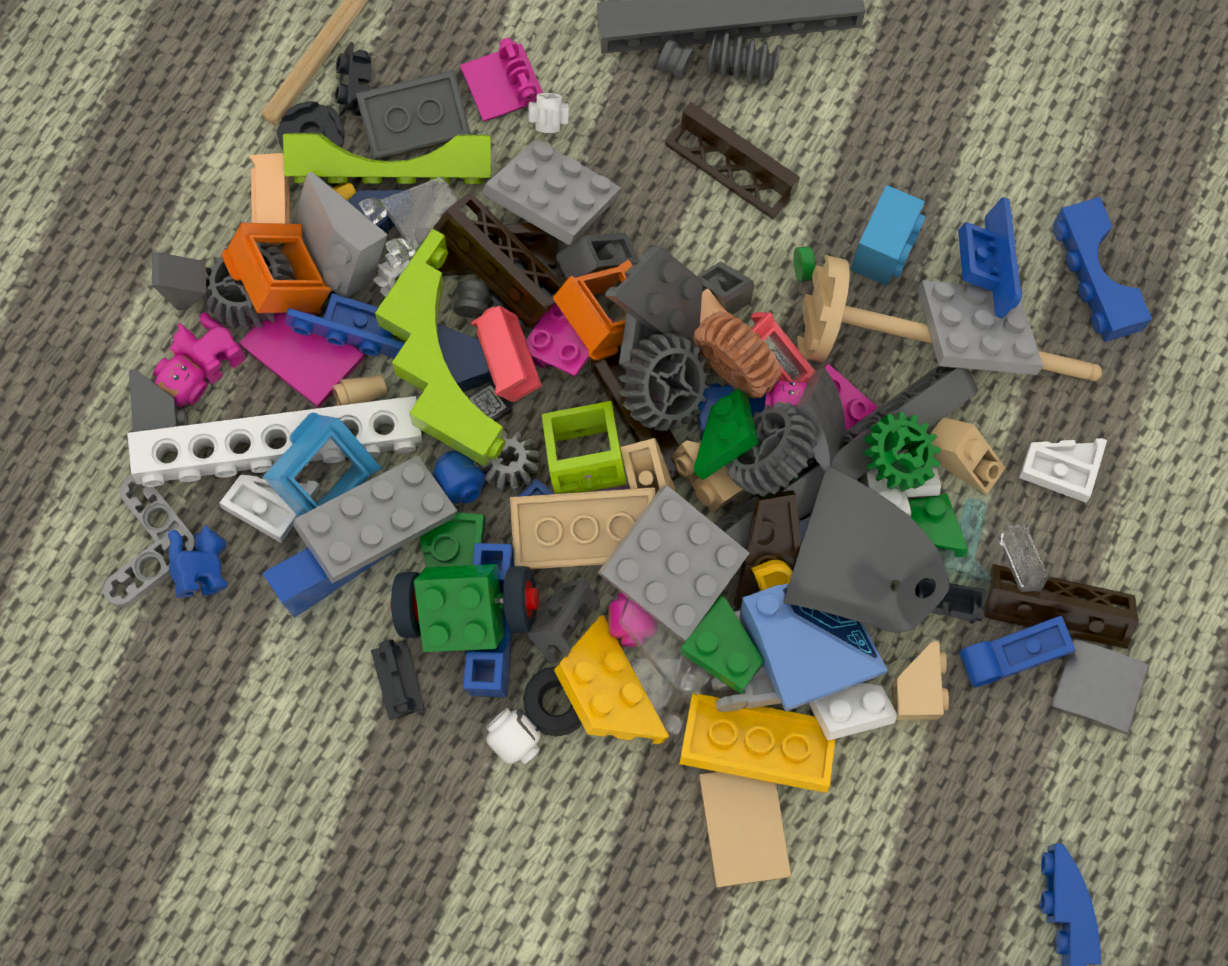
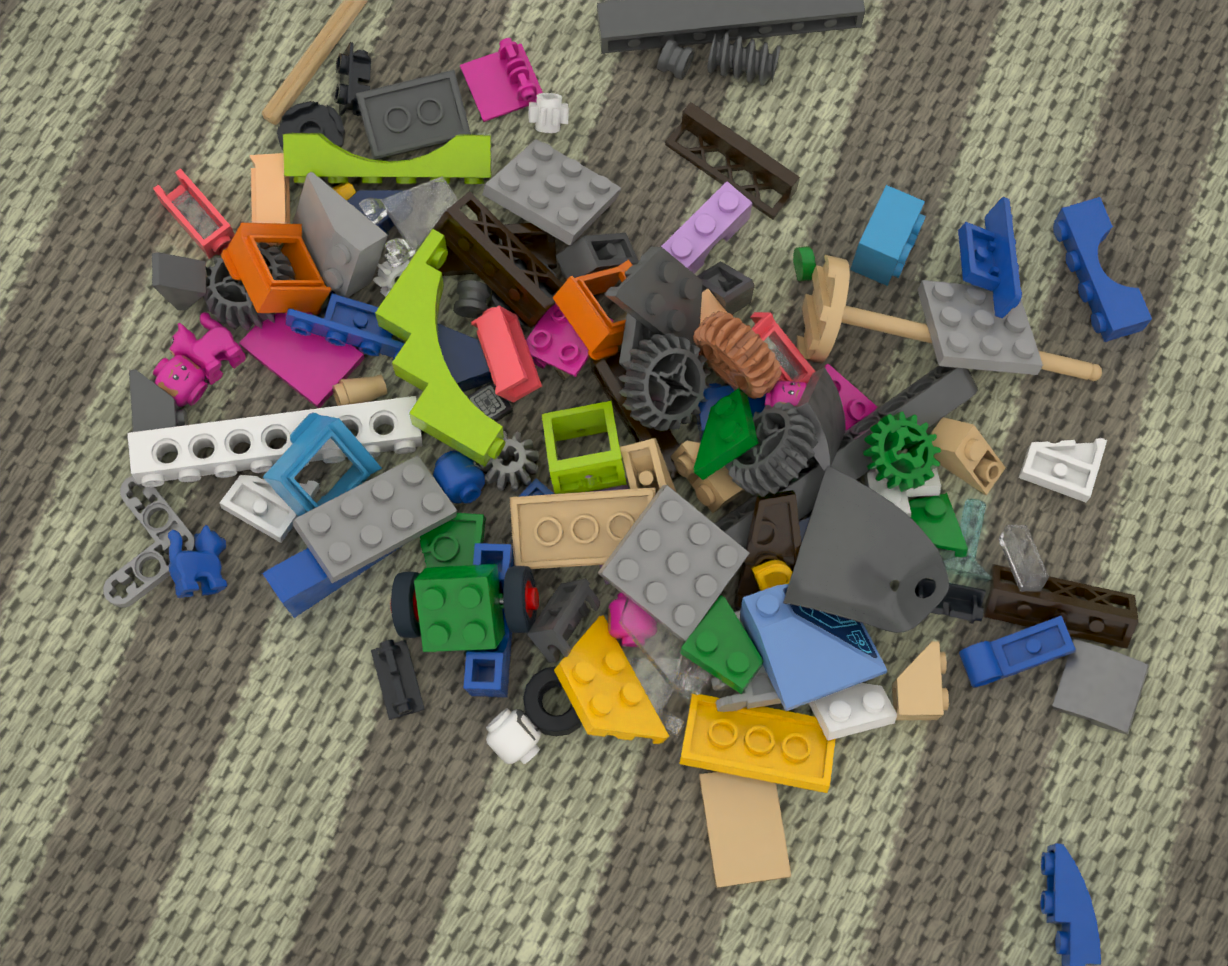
none -> coral window [153,168,235,259]
none -> lavender arch [661,182,752,274]

